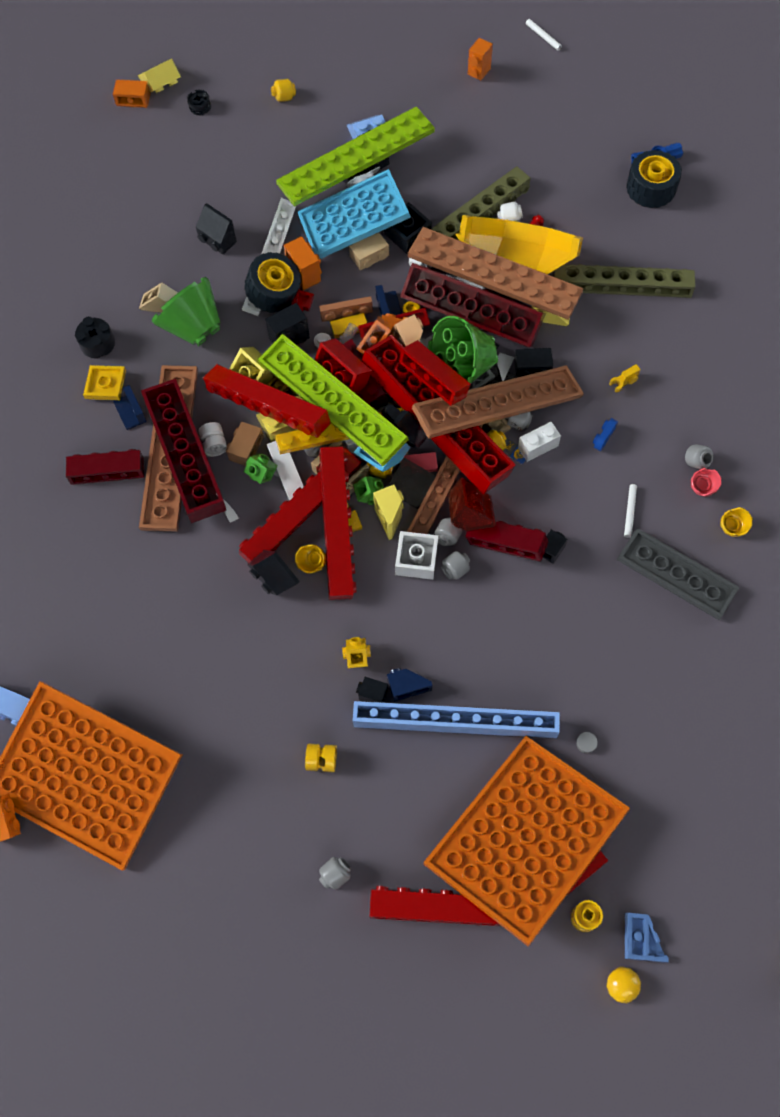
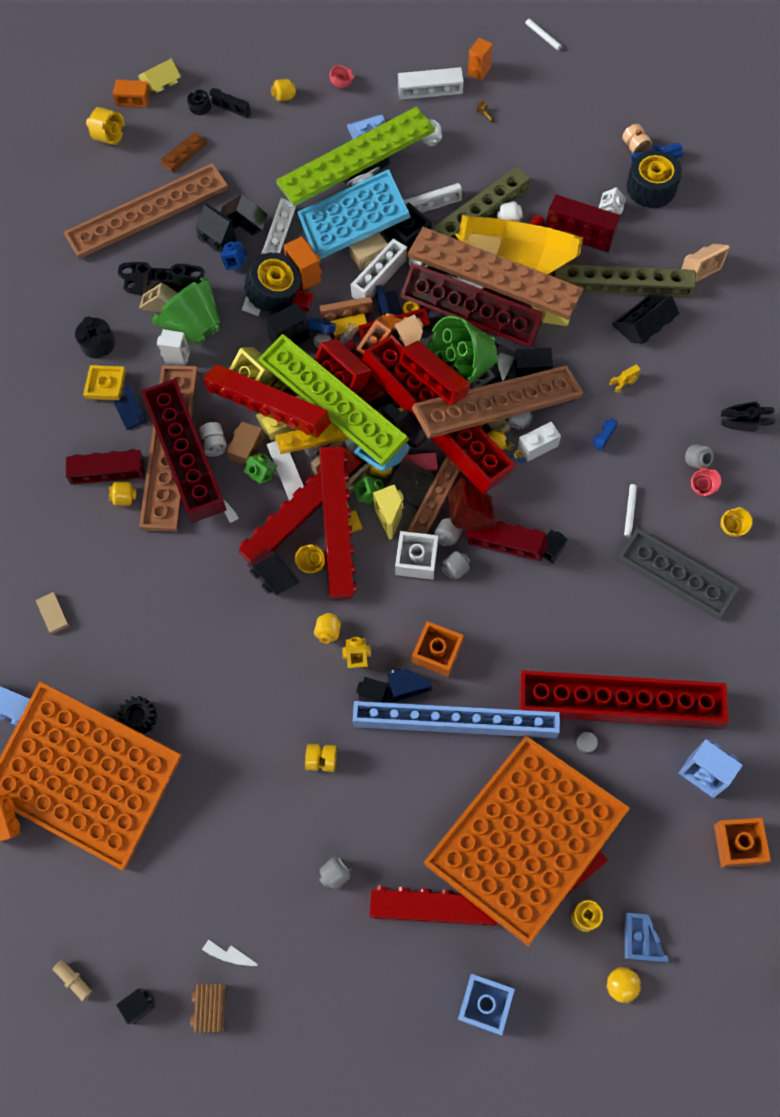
none -> tan tile [36,592,69,635]
none -> tan pin [52,959,93,1001]
none -> nougat plate [63,163,229,259]
none -> yellow brick [86,107,124,145]
none -> yellow head [109,482,136,506]
none -> black brick [116,988,155,1025]
none -> black piece [118,261,205,296]
none -> black tyre [118,696,157,734]
none -> white brick [157,329,190,366]
none -> dark orange plate [160,132,207,173]
none -> medium nougat brick [190,984,226,1032]
none -> white sticker [202,940,258,966]
none -> black hinge [209,88,251,118]
none -> black brick [221,194,268,236]
none -> blue brick [221,242,247,270]
none -> blue plate [307,318,336,335]
none -> yellow head [314,613,341,644]
none -> coral hair [329,65,354,89]
none -> white brick [351,239,407,299]
none -> white brick [398,67,463,100]
none -> white brick [403,183,462,213]
none -> orange brick [412,621,464,678]
none -> white head [421,120,442,147]
none -> light blue brick [457,974,515,1035]
none -> pearl gold hand [477,100,494,122]
none -> red brick [518,670,728,729]
none -> dark red brick [546,194,621,253]
none -> white brick [599,187,626,215]
none -> black slope [612,295,680,344]
none -> light nougat wheel [622,124,652,153]
none -> light blue brick [678,739,743,798]
none -> light nougat slope [681,244,730,282]
none -> orange brick [714,818,771,868]
none -> black hinge [721,401,775,432]

